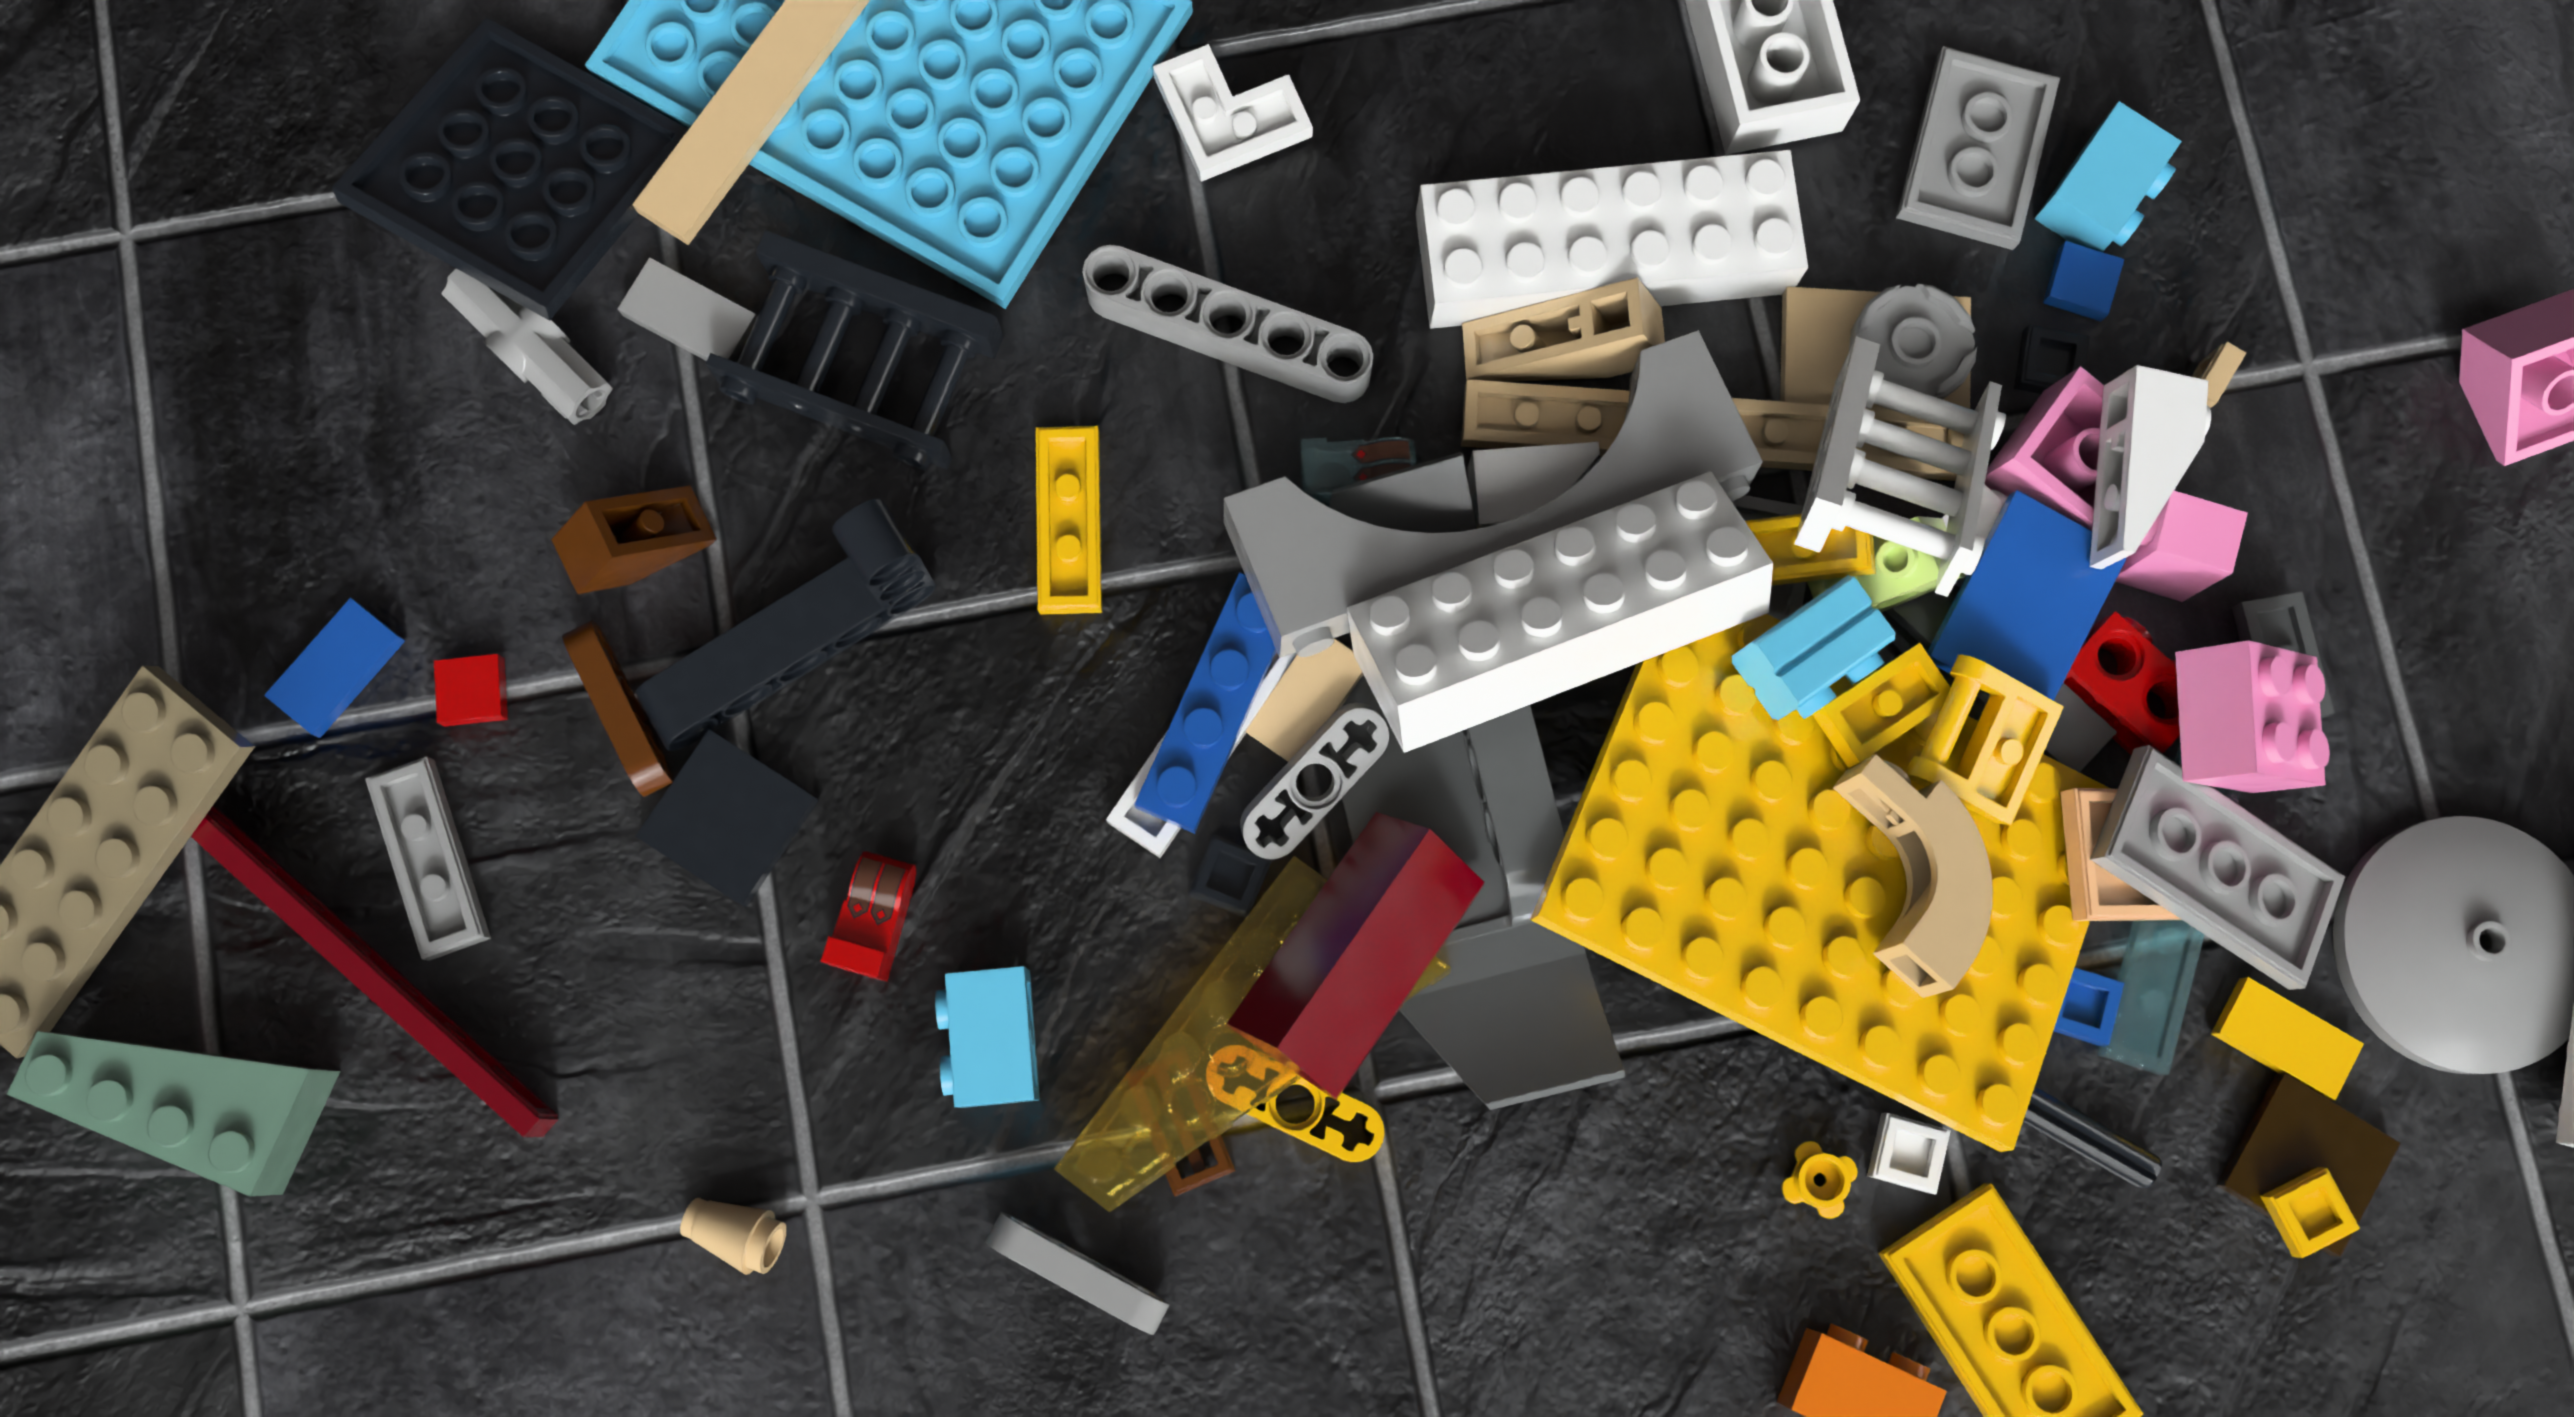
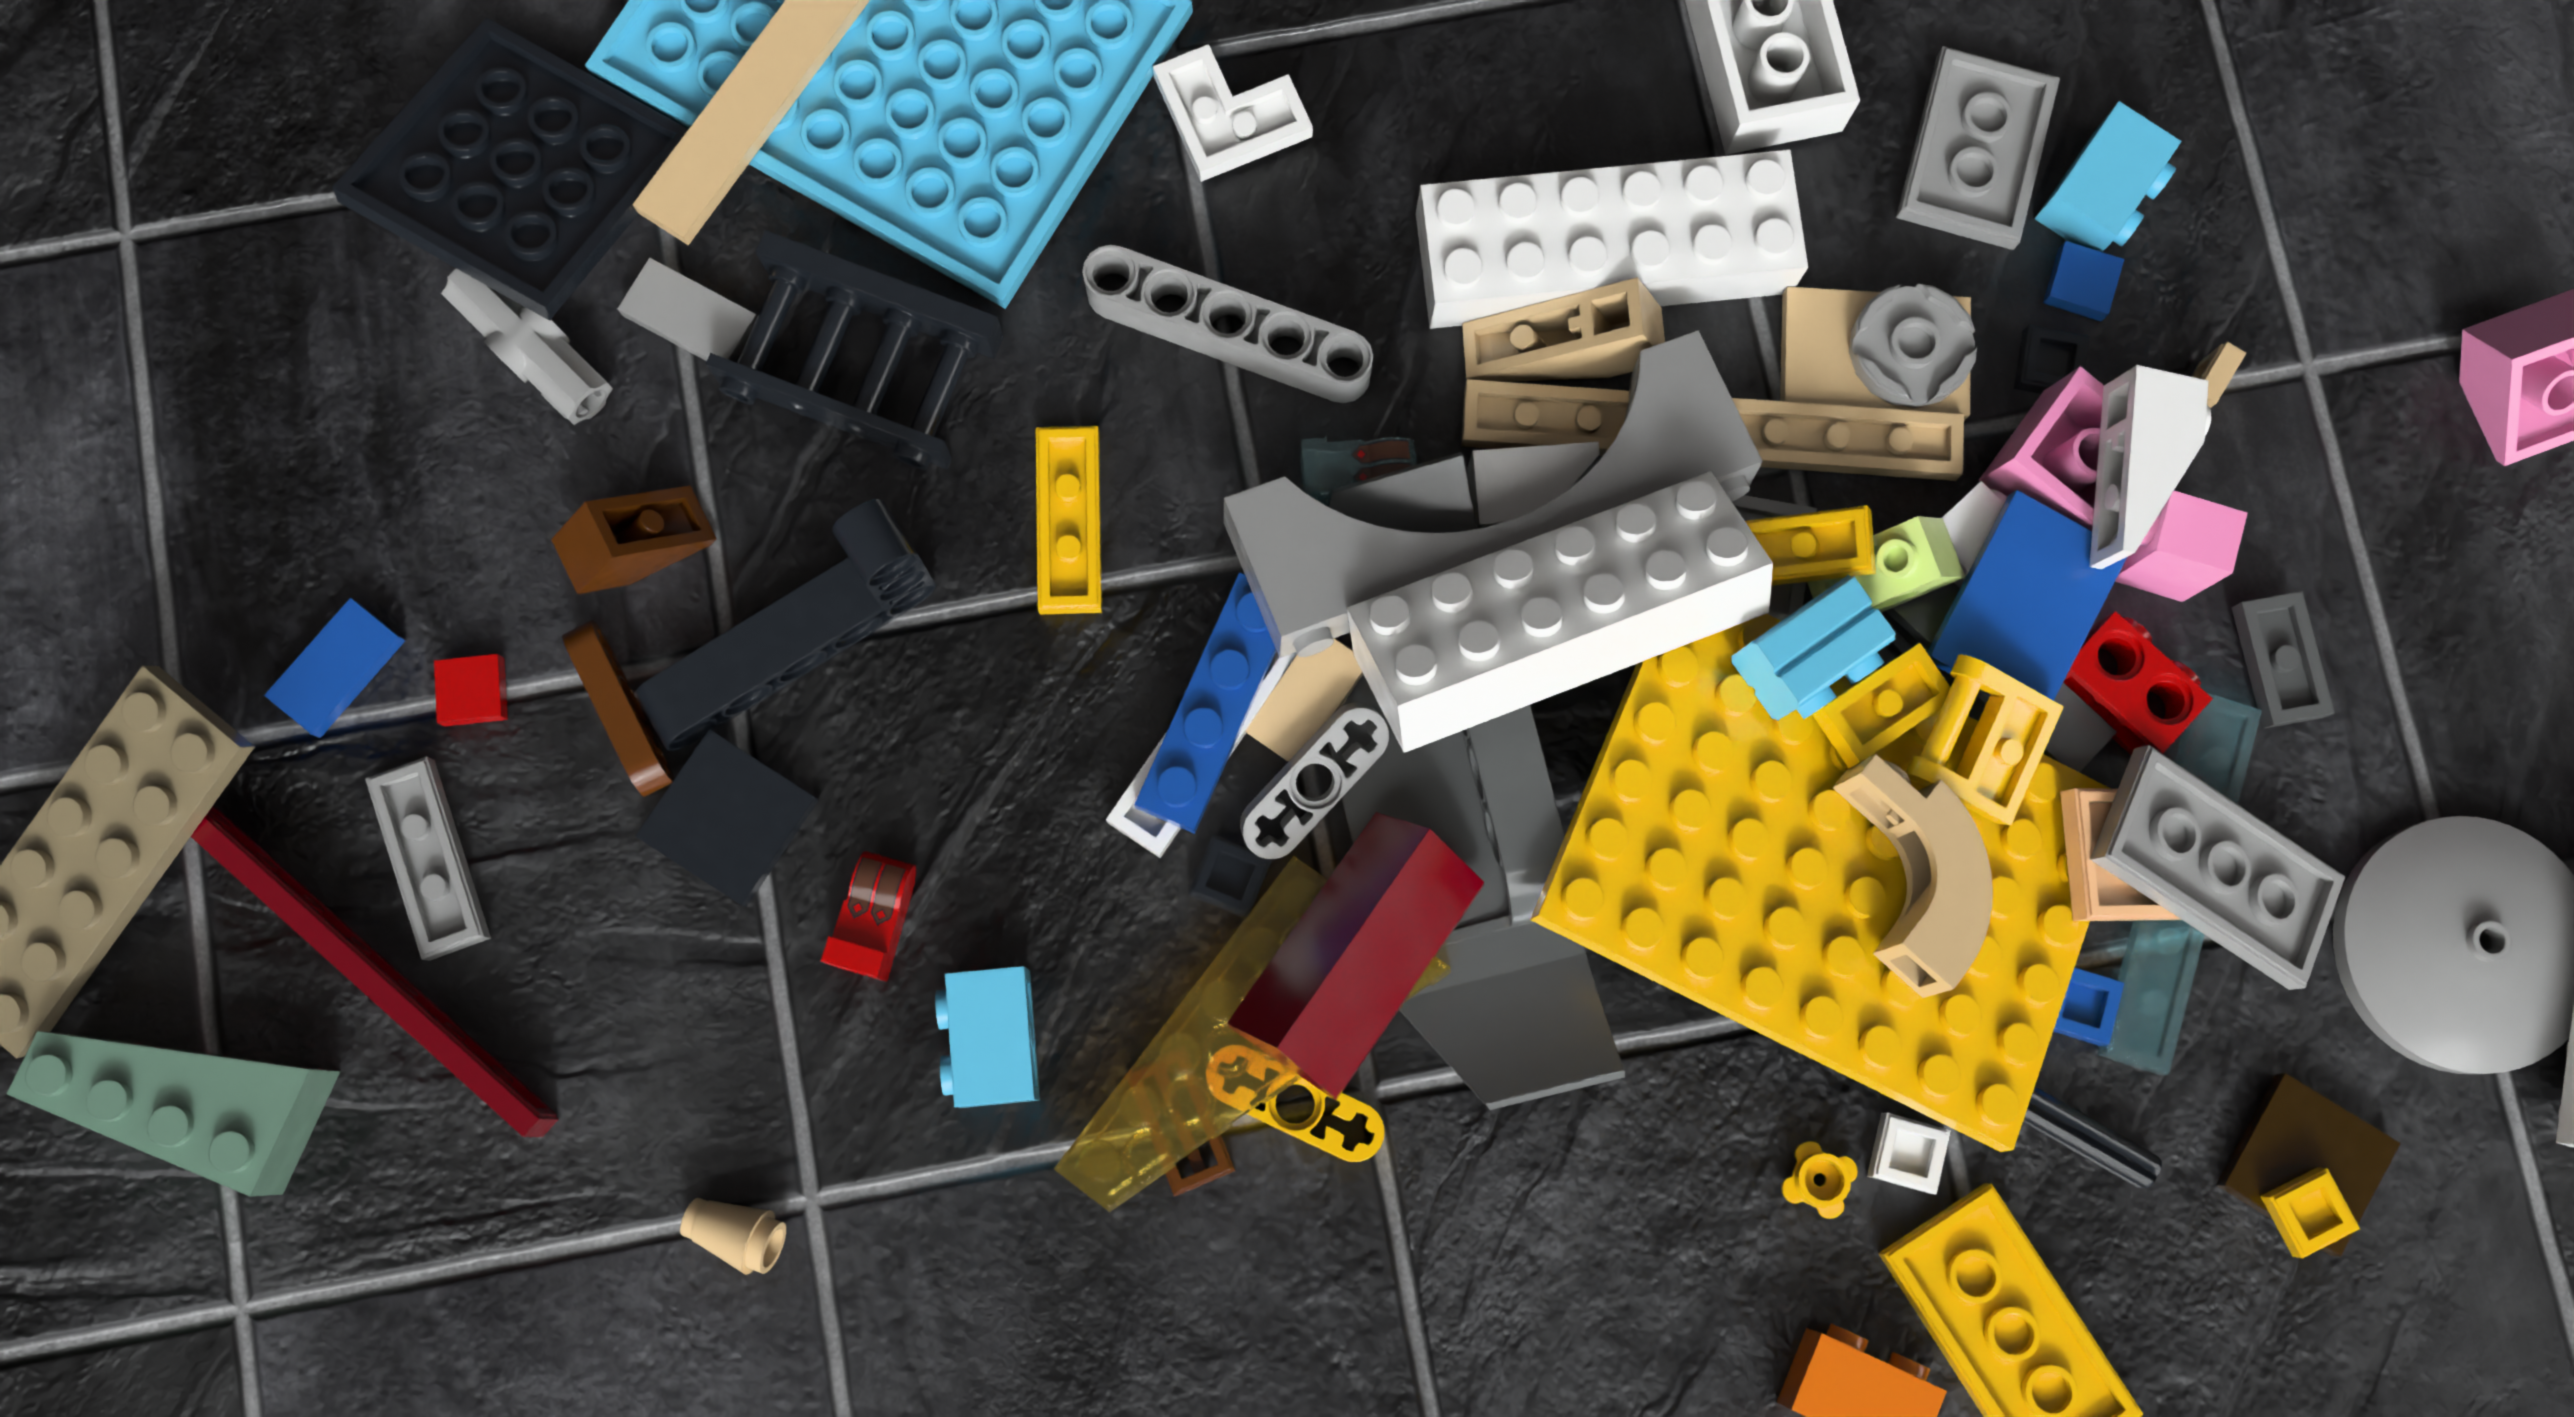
light grey beam [985,1212,1170,1335] -> none
white fence [1794,336,2006,597] -> none
bright pink brick [2175,640,2330,793] -> none
yellow tile [2211,977,2364,1100] -> none

